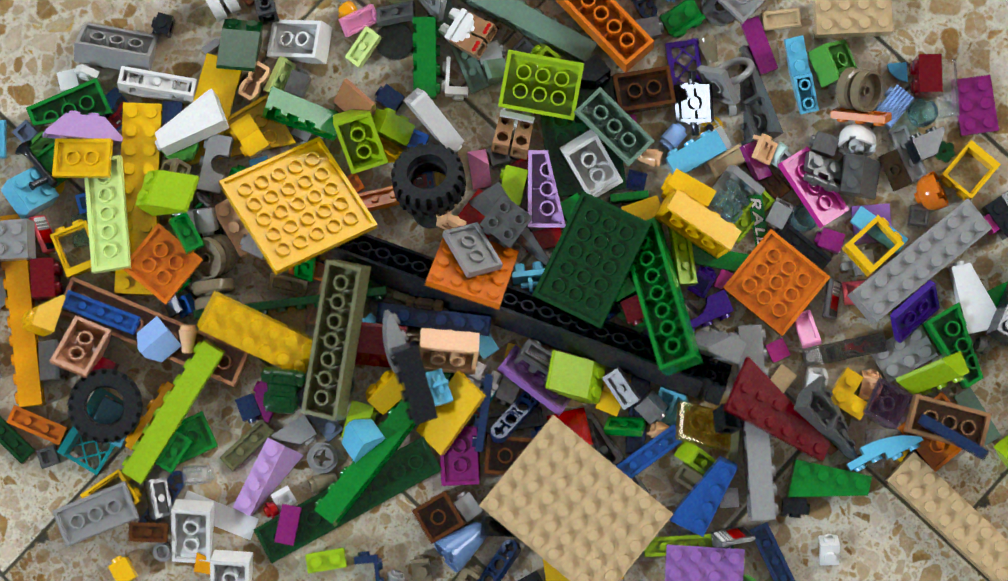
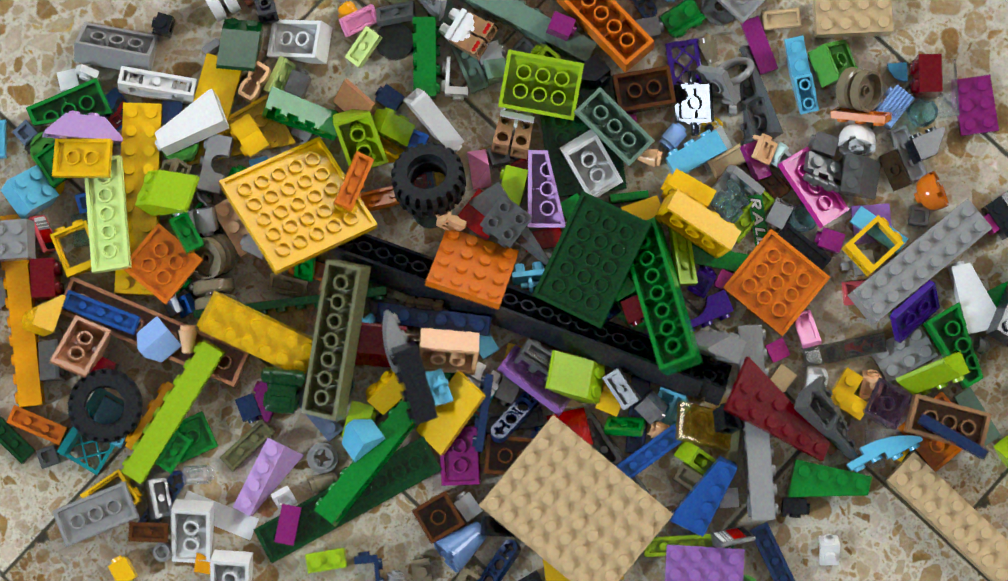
black piece [15,140,58,190] -> none
red plate [263,501,279,519] -> none
light grey slope [272,414,318,446] -> none
light grey plate [442,222,503,278] -> none
clear blue plate [626,169,648,191] -> none
slope [822,278,841,320] -> none
dark green plant [935,141,955,163] -> none
yellow window [939,140,1001,201] -> none
none -> orange plate [333,151,374,212]
none -> magenta brick [546,11,577,41]

